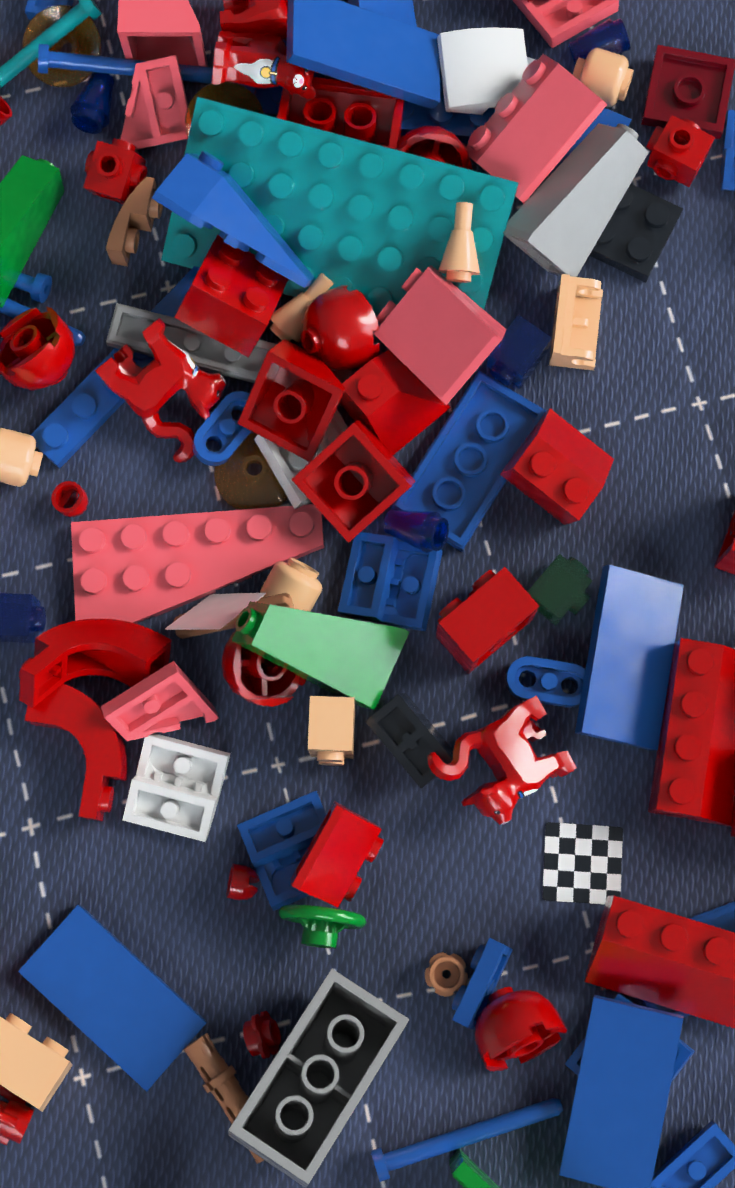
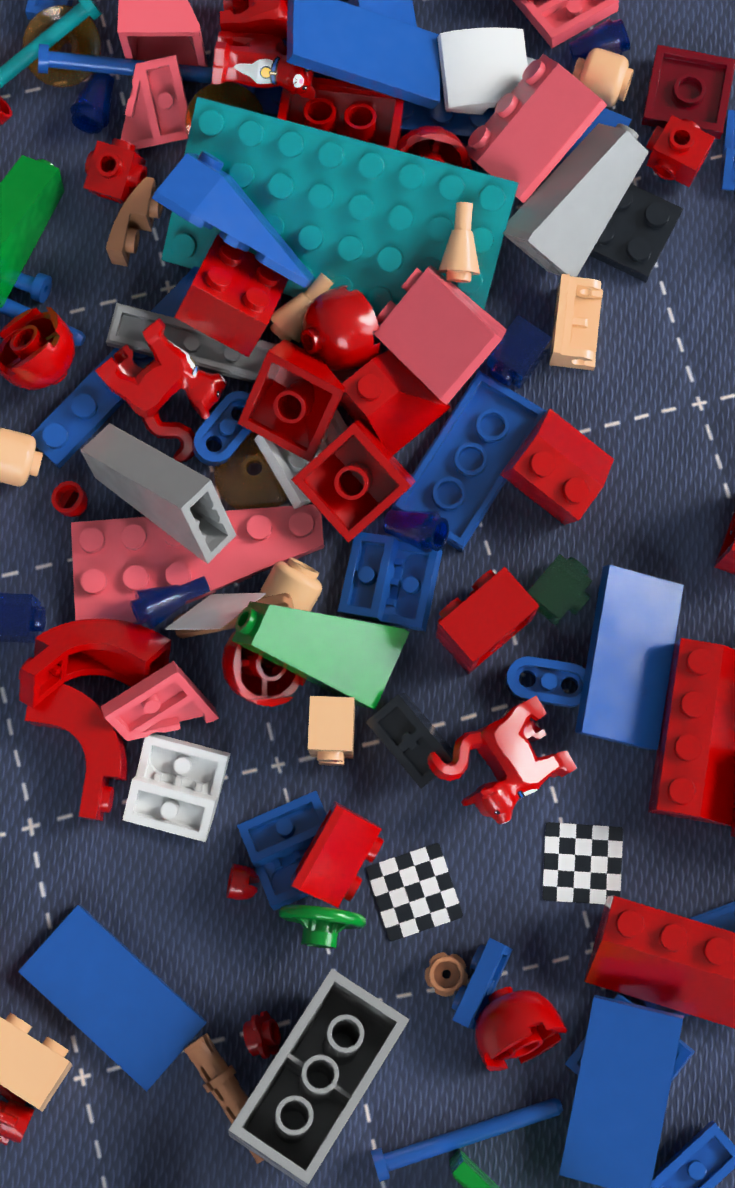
none -> light grey slope [80,423,236,564]
none -> clear blue cone [130,576,210,630]
none -> sticker [366,843,463,941]

